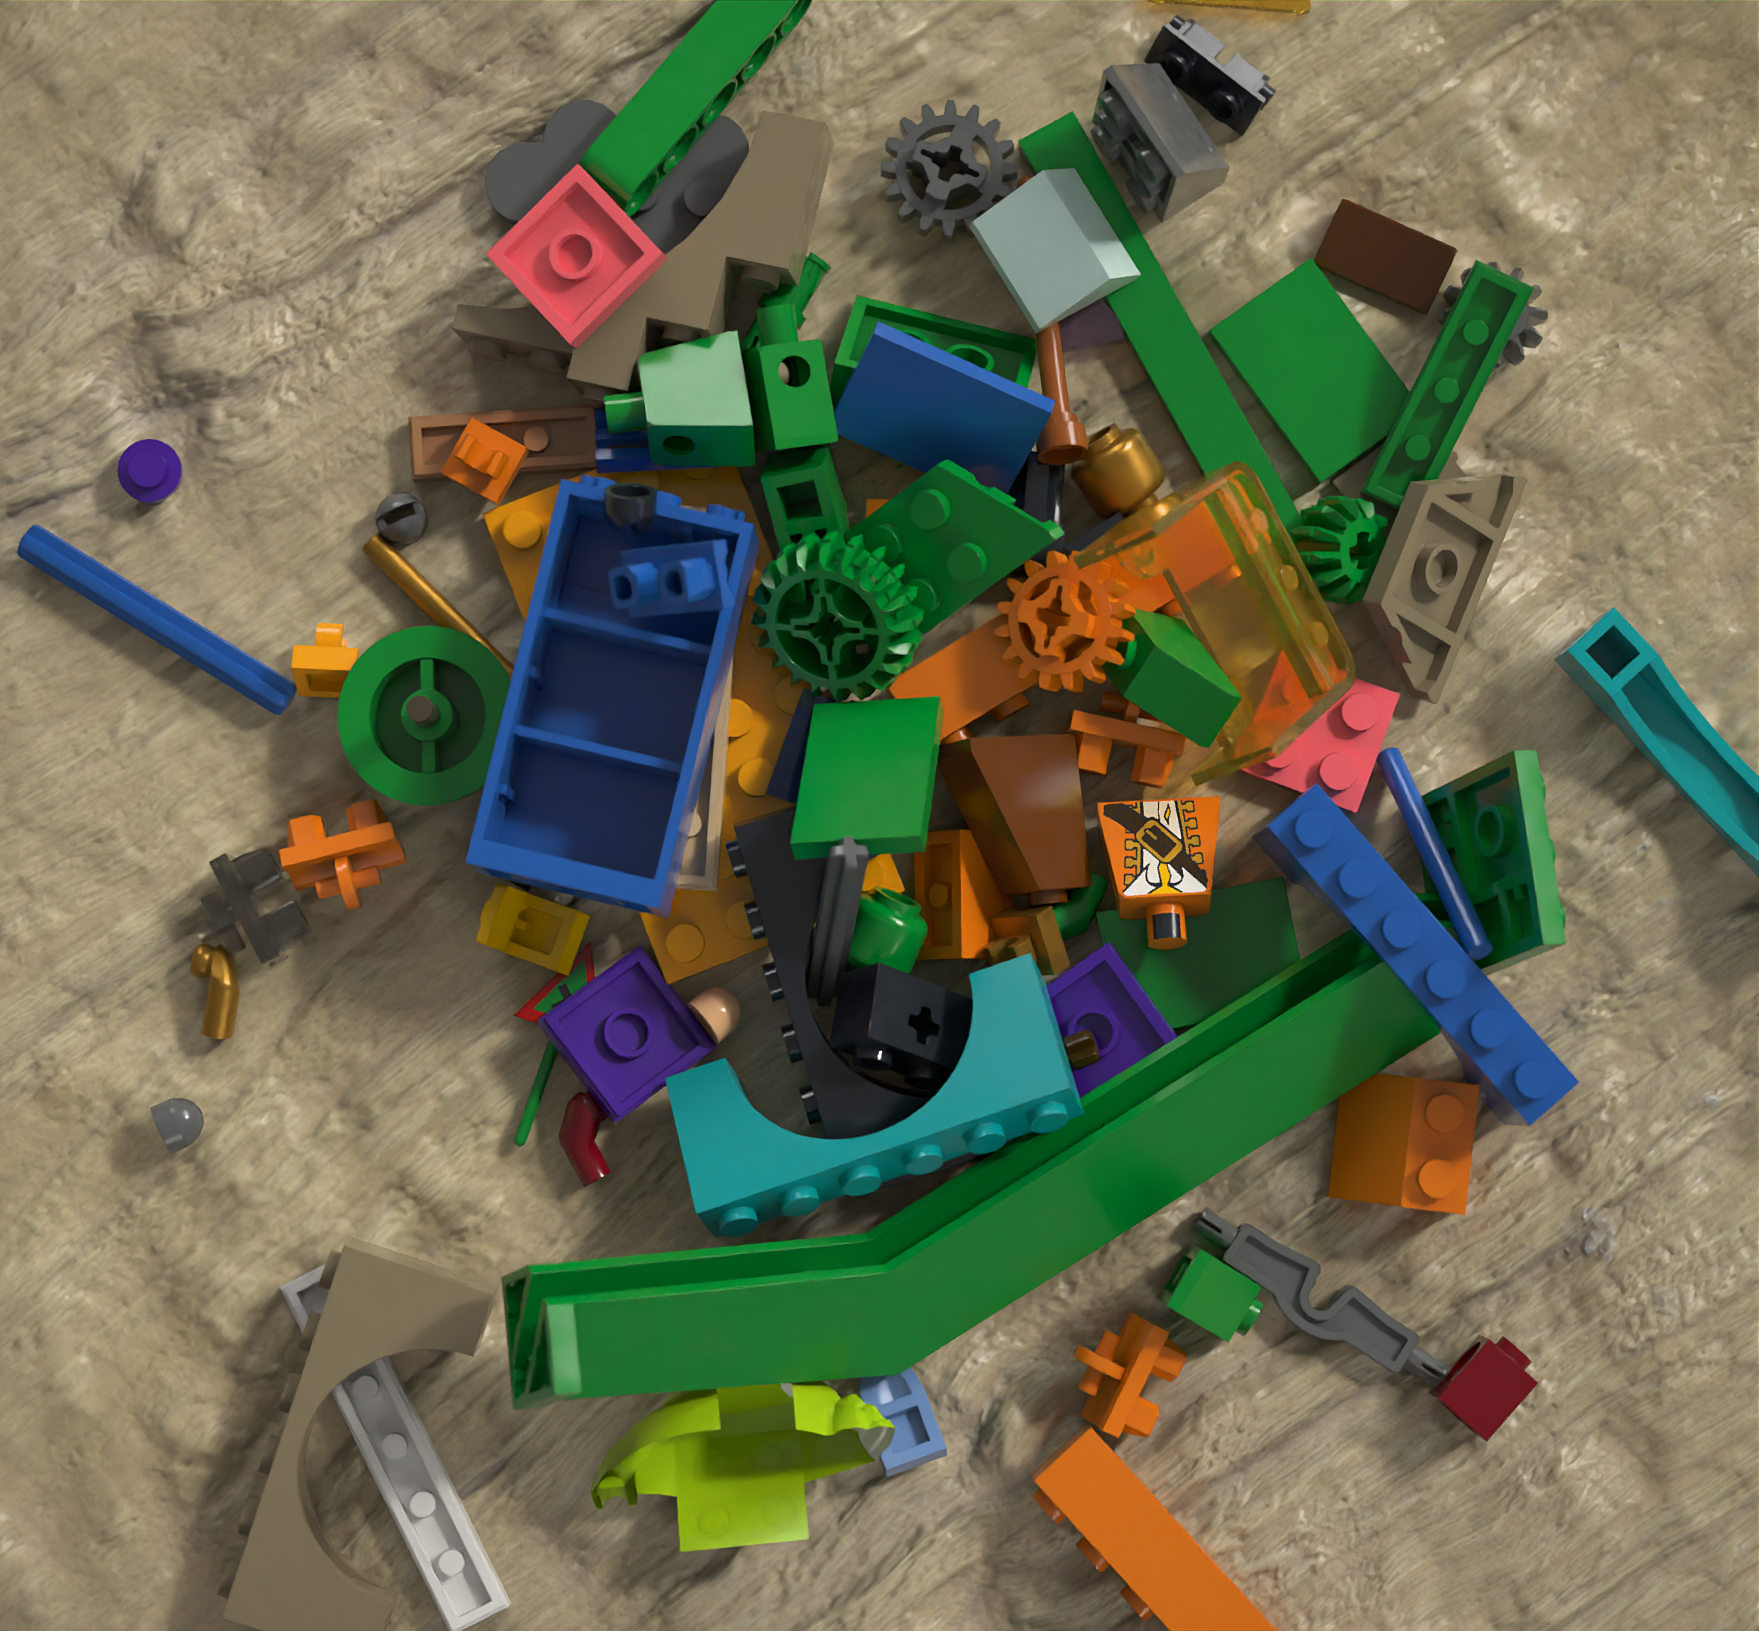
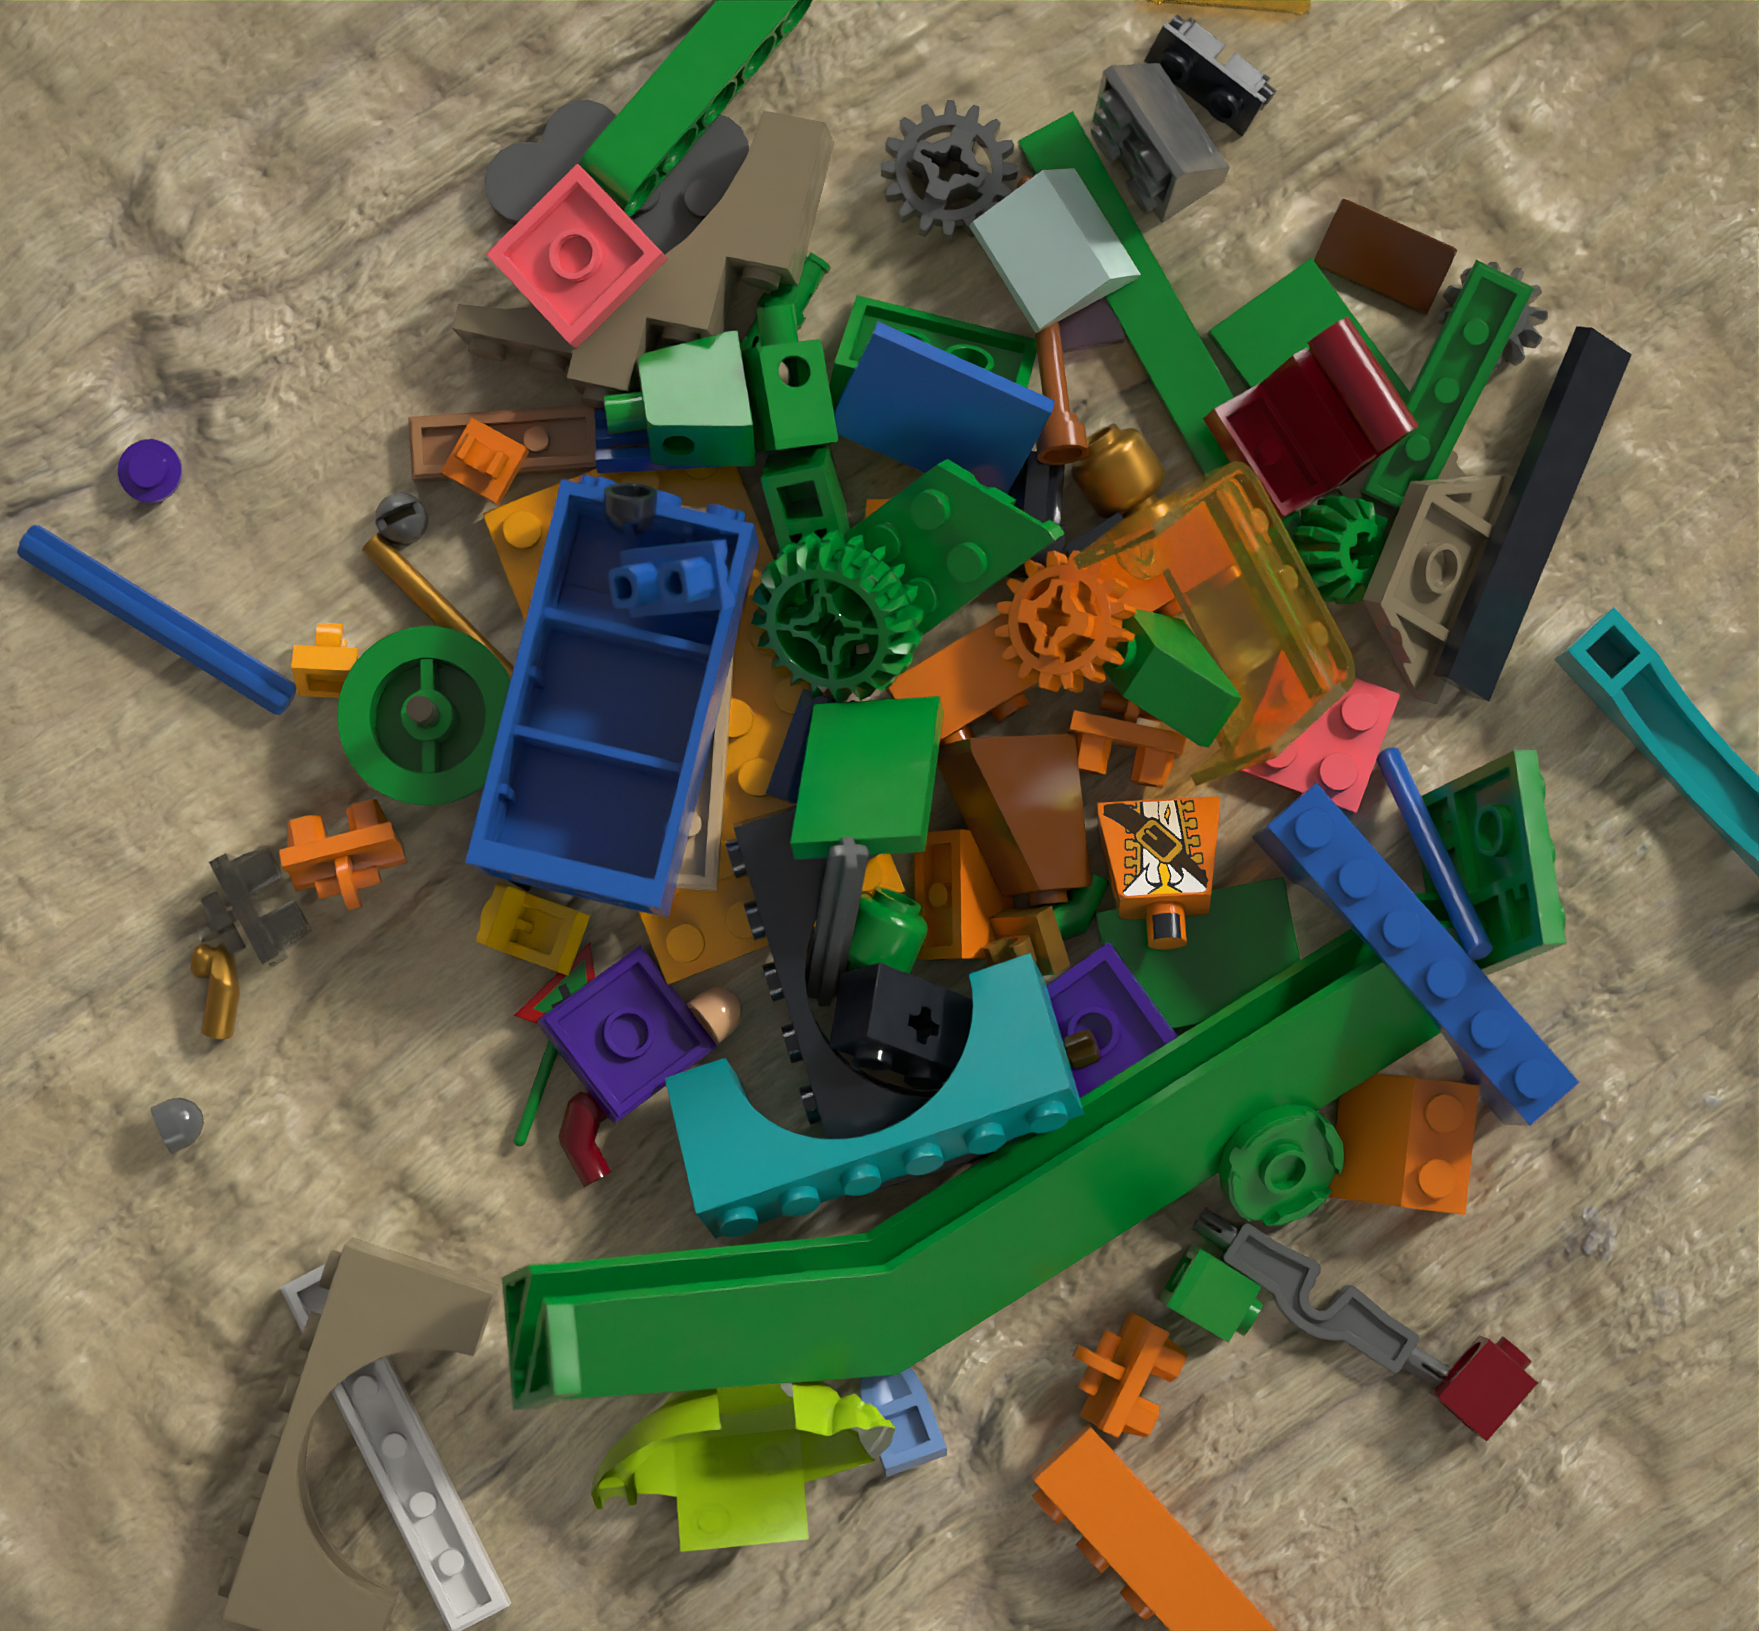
none -> dark red piece [1203,317,1419,526]
none -> green tile [1218,1104,1344,1226]
none -> black tile [1433,326,1632,701]

